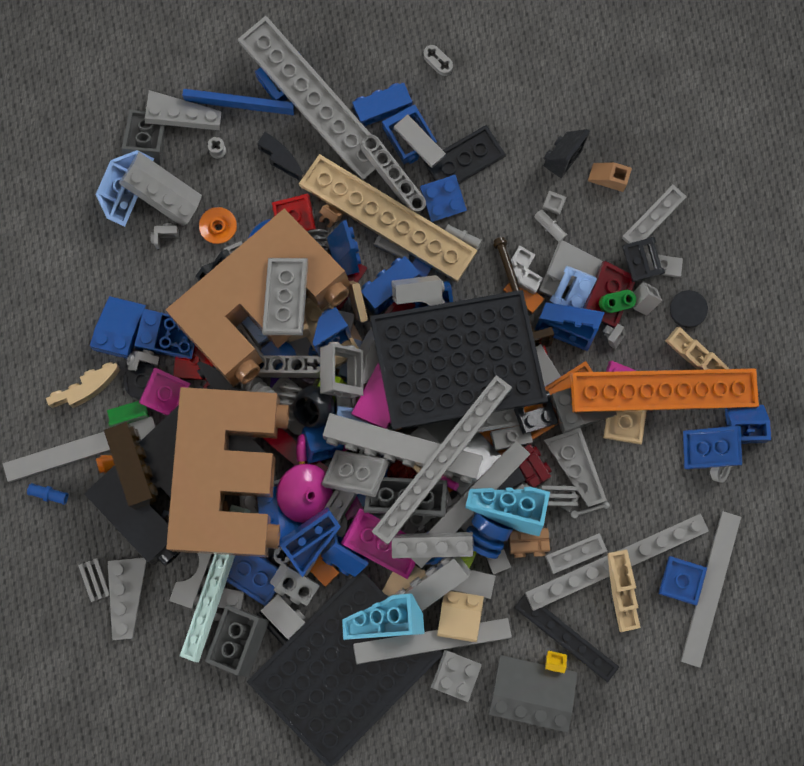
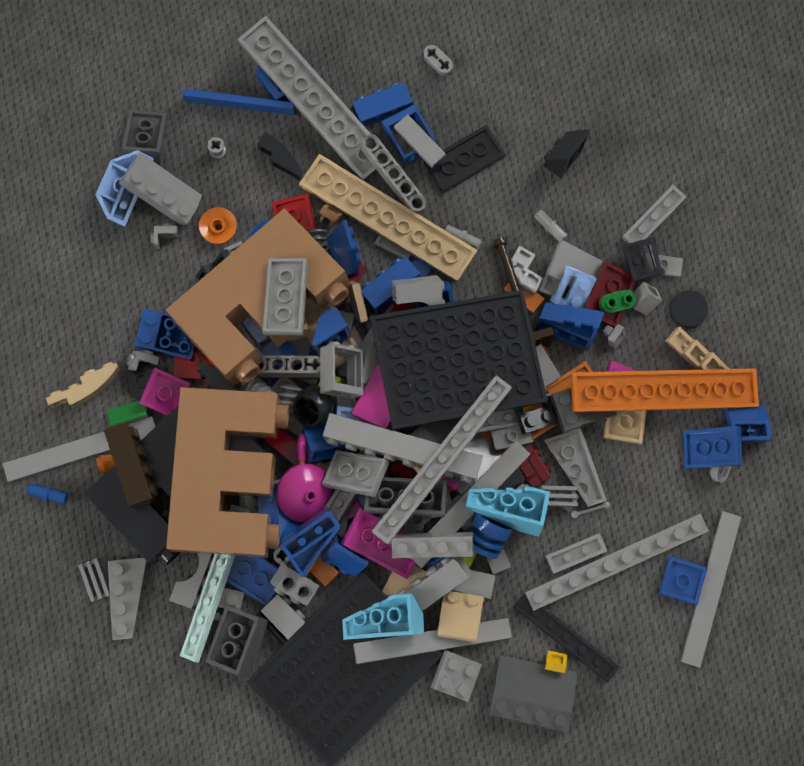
blue slope [90,296,146,359] -> none
light grey wing [145,90,221,130] -> none
blue plate [419,175,467,222] -> none
medium nougat brick [508,528,550,558] -> none
light grey tile [542,191,567,215] -> none
medium nougat slope [588,162,632,192] -> none
tan slope [608,549,641,632] -> none

